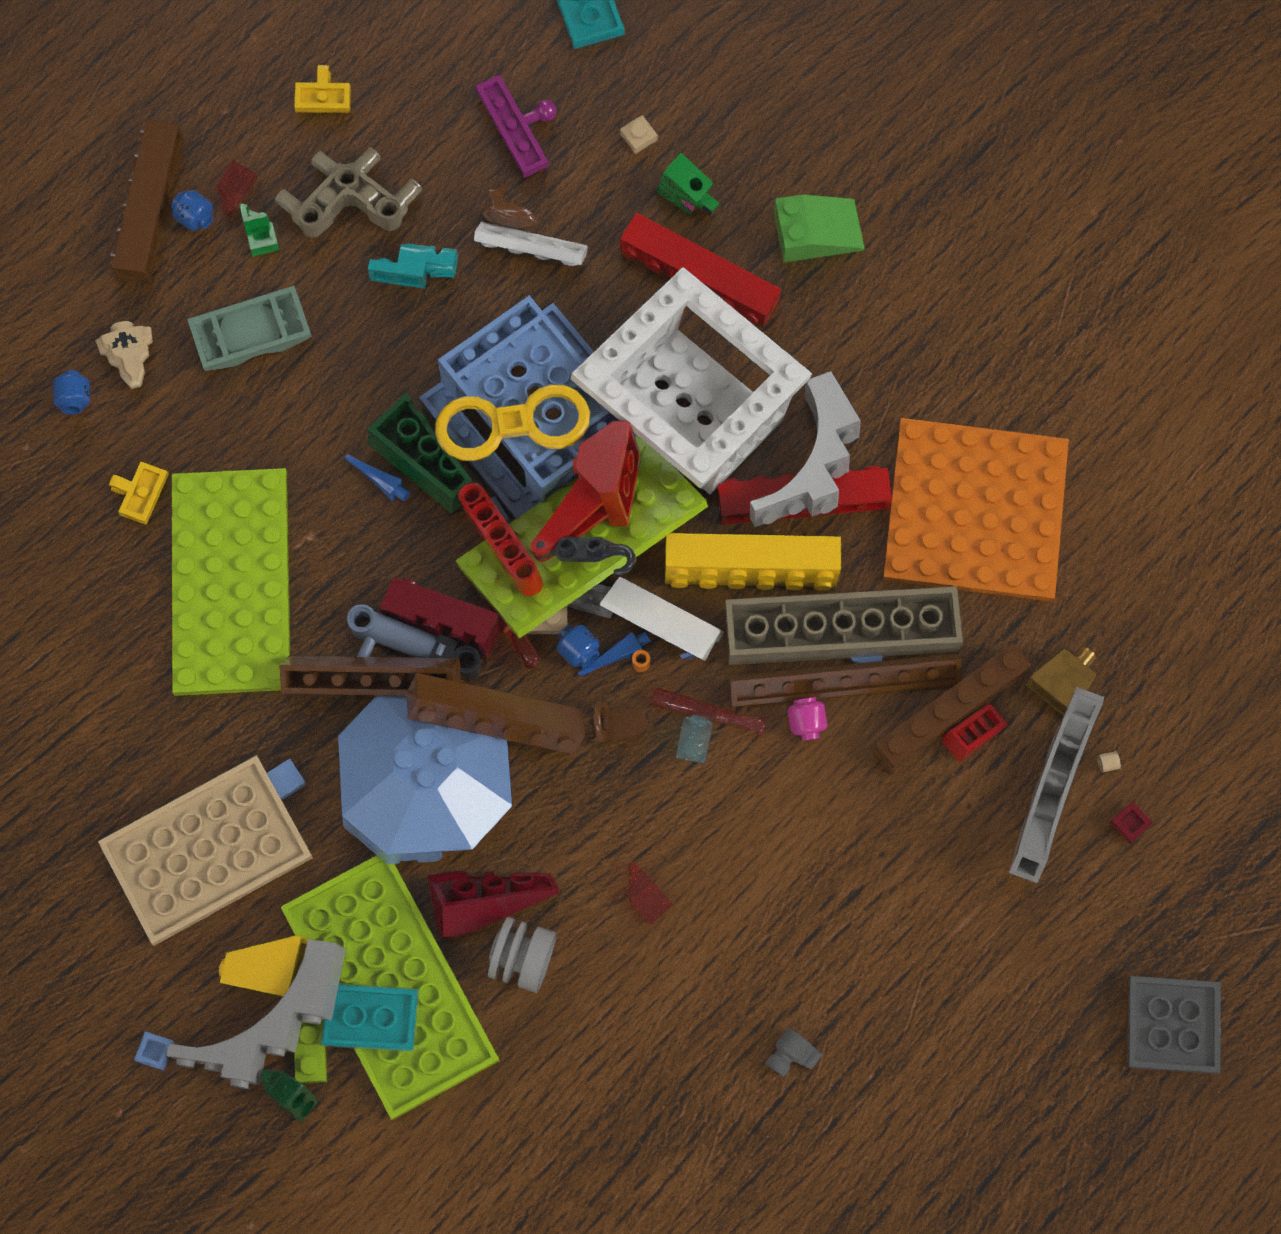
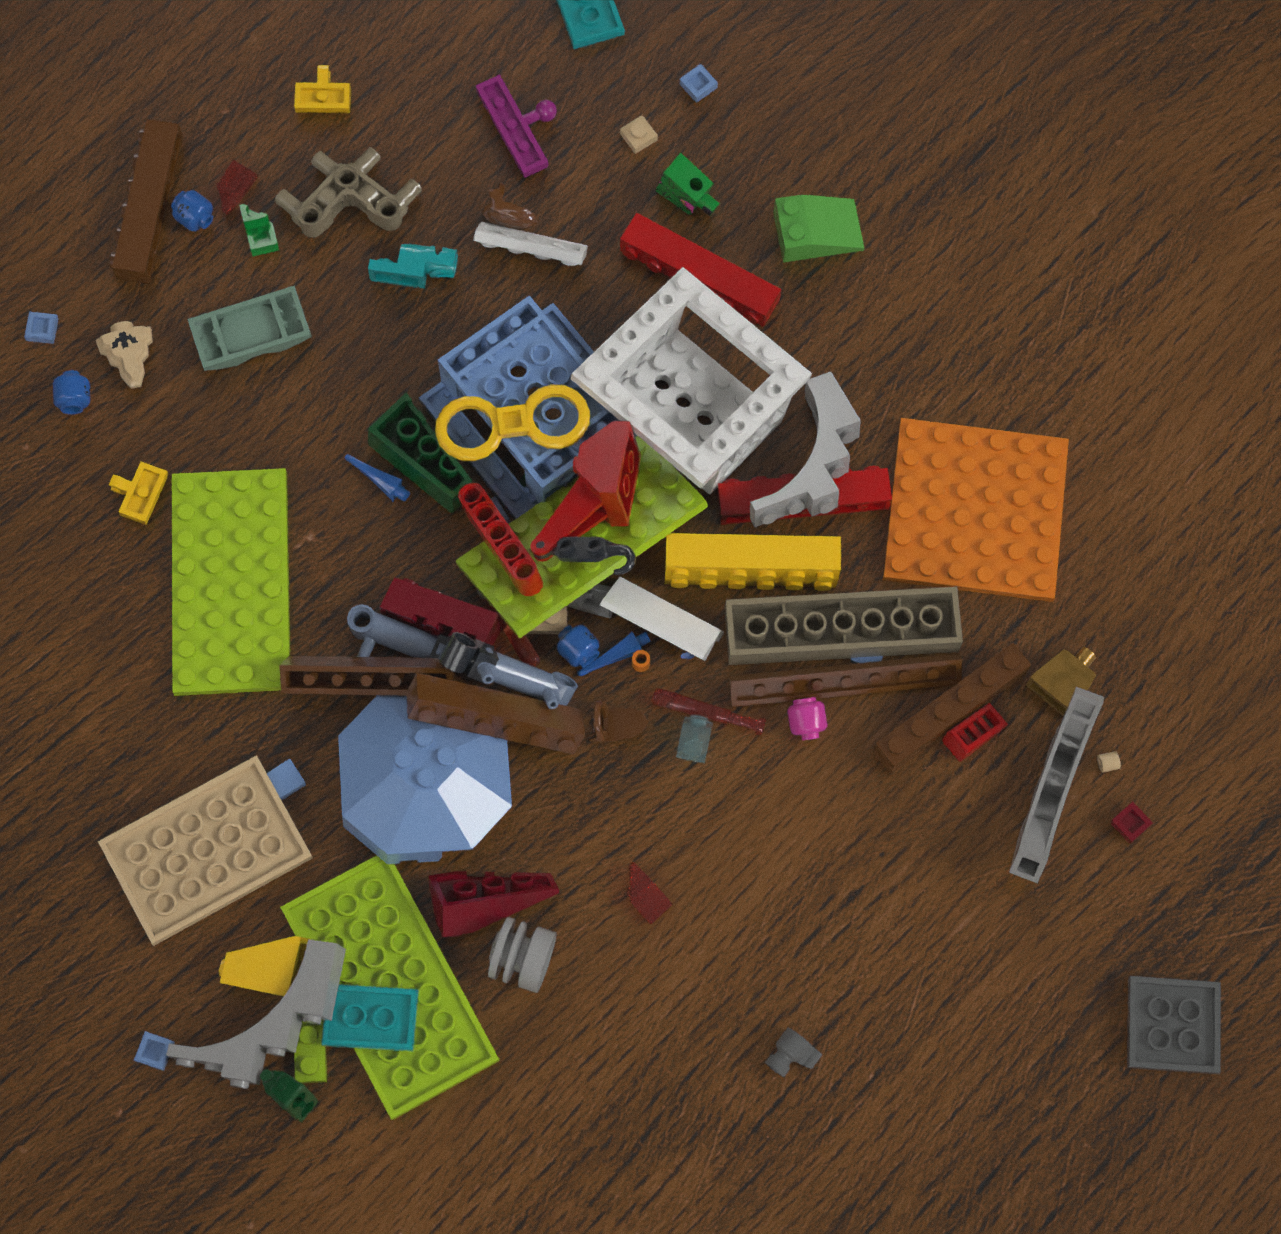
none -> medium blue tile [24,312,59,344]
none -> sand blue piece [439,632,578,709]
none -> medium blue plate [679,64,718,103]

